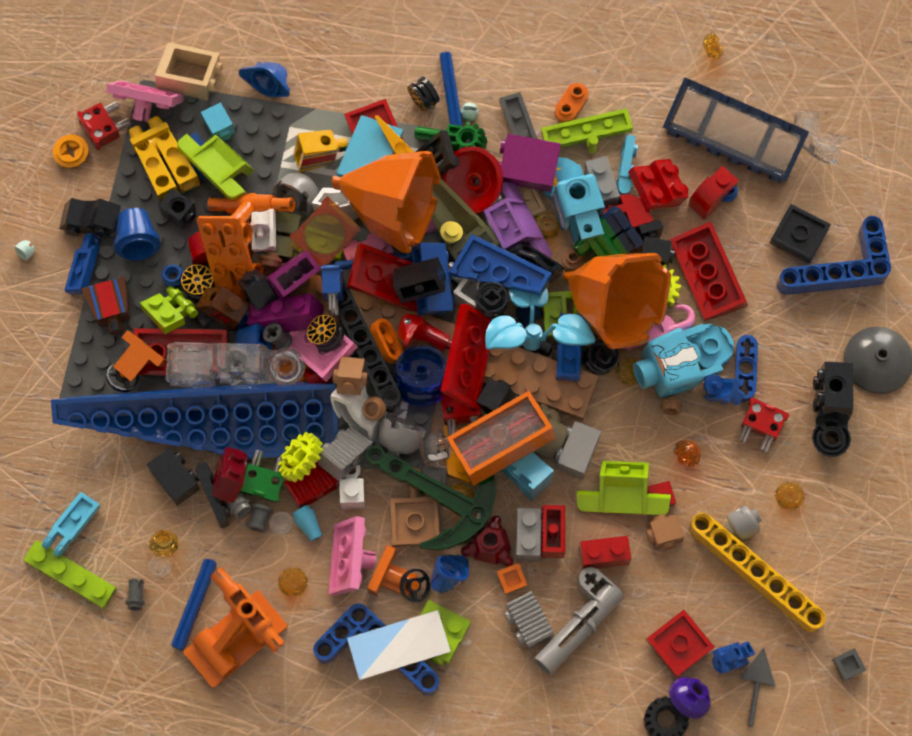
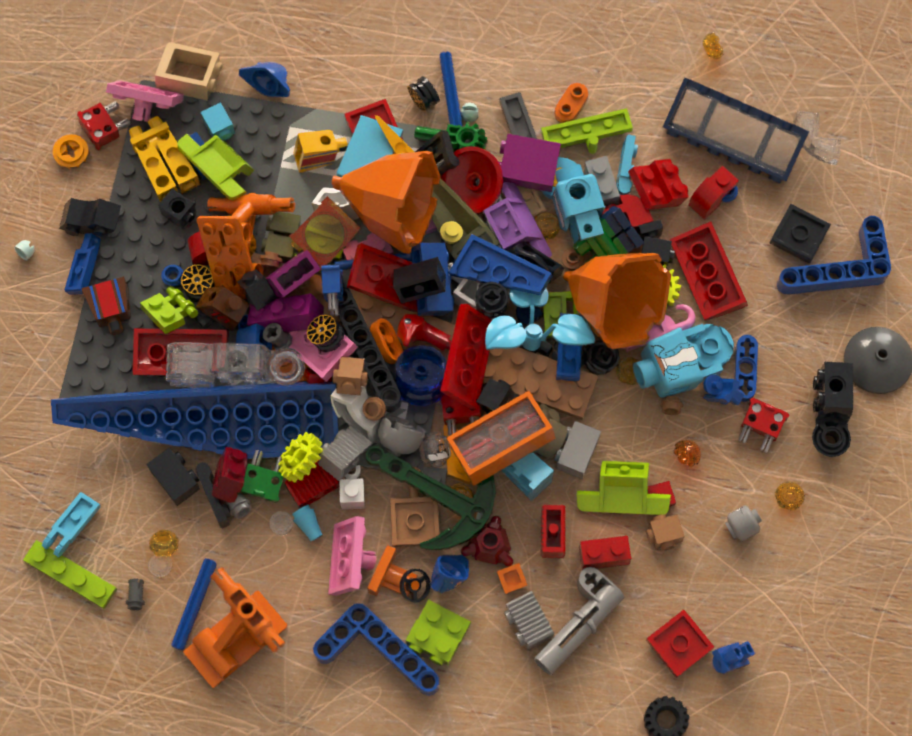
orange piece [106,330,167,392] -> none
blue piece [114,208,161,261] -> none
dark grey bush [246,503,273,533] -> none
white hips [250,209,276,253] -> none
light grey cylinder [273,173,319,218] -> none
clear yellow plate [278,567,308,596] -> none
sticker [347,610,451,680] -> none
light grey brick [516,508,541,562] -> none
dark purple piece [669,677,711,719] -> none
yellow beam [689,512,826,633] -> none
dark grey piece [741,647,775,727] -> none
dark grey plate [832,648,866,682] -> none

